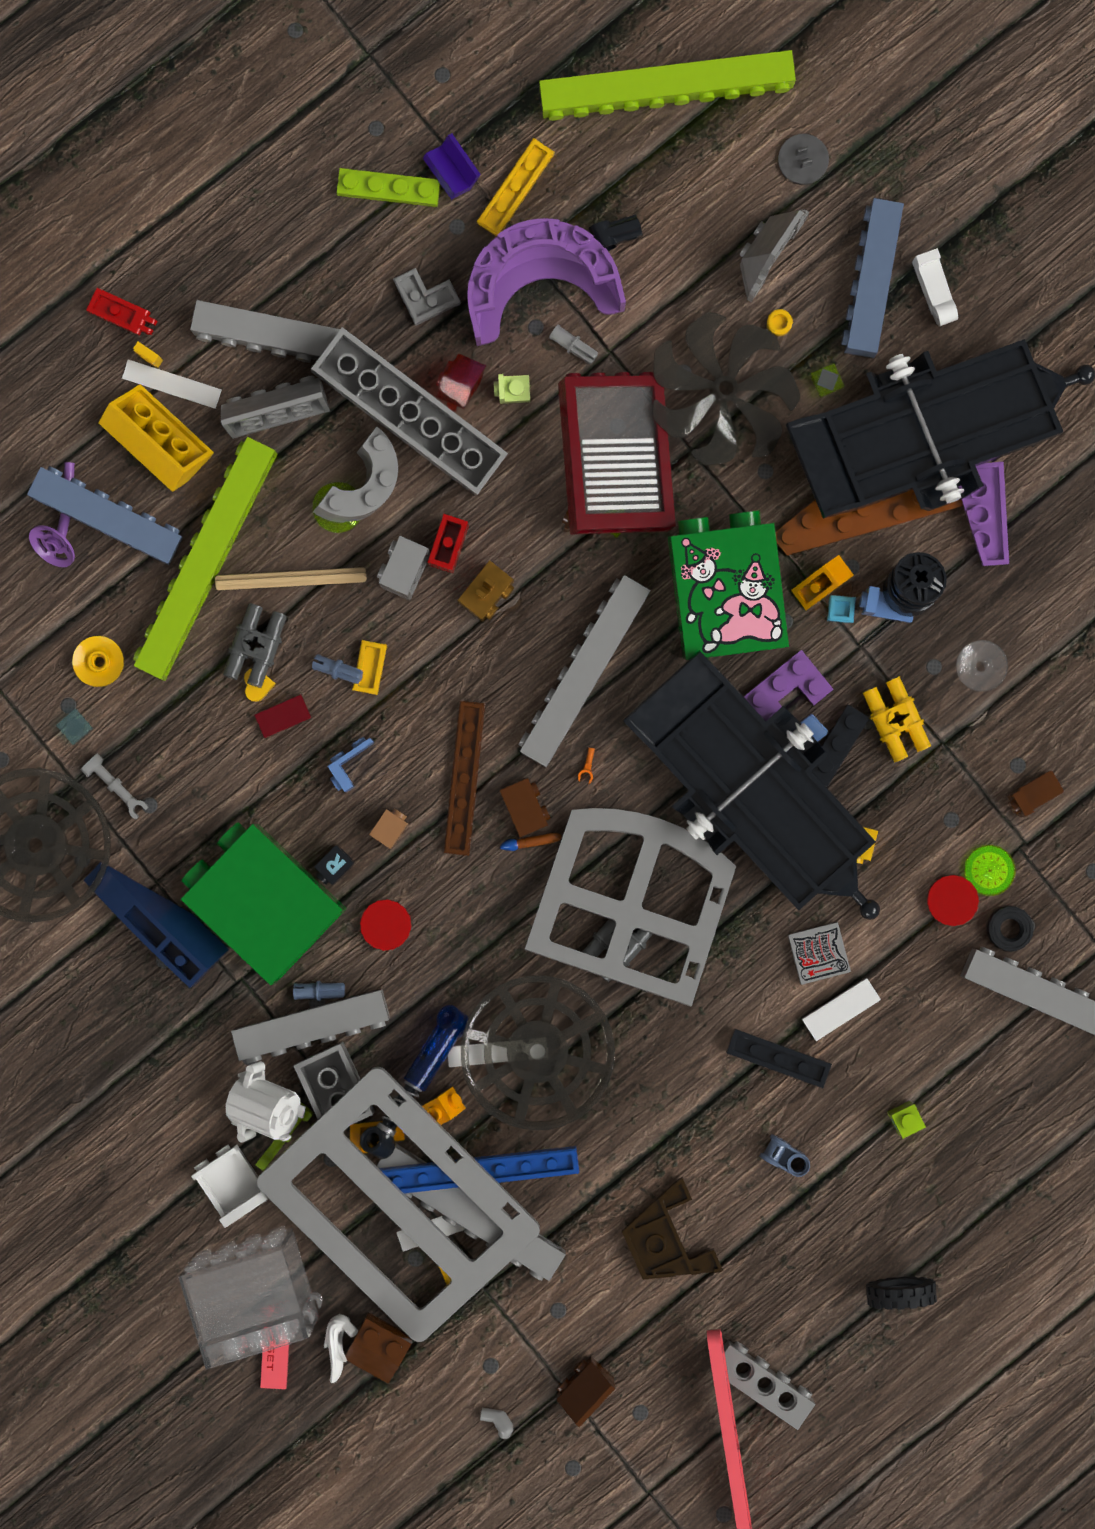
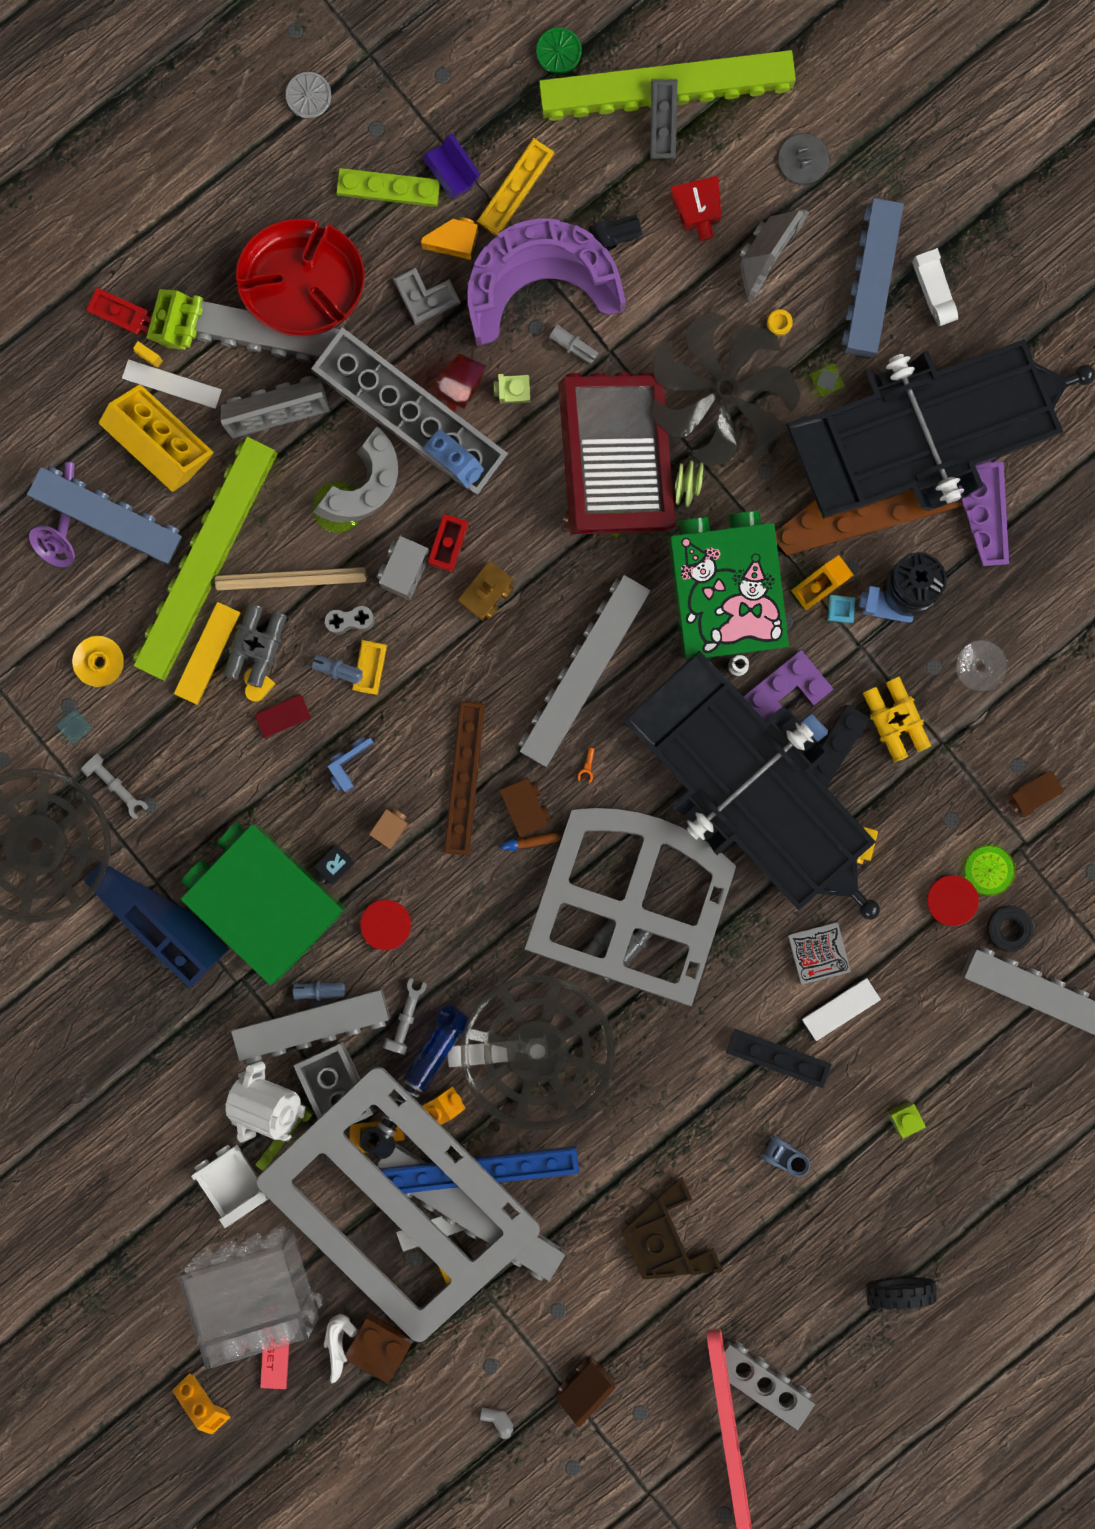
none -> lime brick [146,289,203,350]
none -> light orange bracket [173,1374,231,1435]
none -> yellow tile [174,602,242,705]
none -> red piece [236,219,365,337]
none -> light grey wheel [286,72,331,118]
none -> light grey axle [325,606,375,635]
none -> light grey piece [383,978,427,1055]
none -> light orange slope [421,217,478,260]
none -> medium blue bracket [424,429,484,488]
none -> green wheel [536,27,582,74]
none -> dark grey tile [650,79,678,158]
none -> red torso [670,175,721,241]
none -> yellowish green piece [674,461,703,507]
none -> white pin [728,655,749,676]

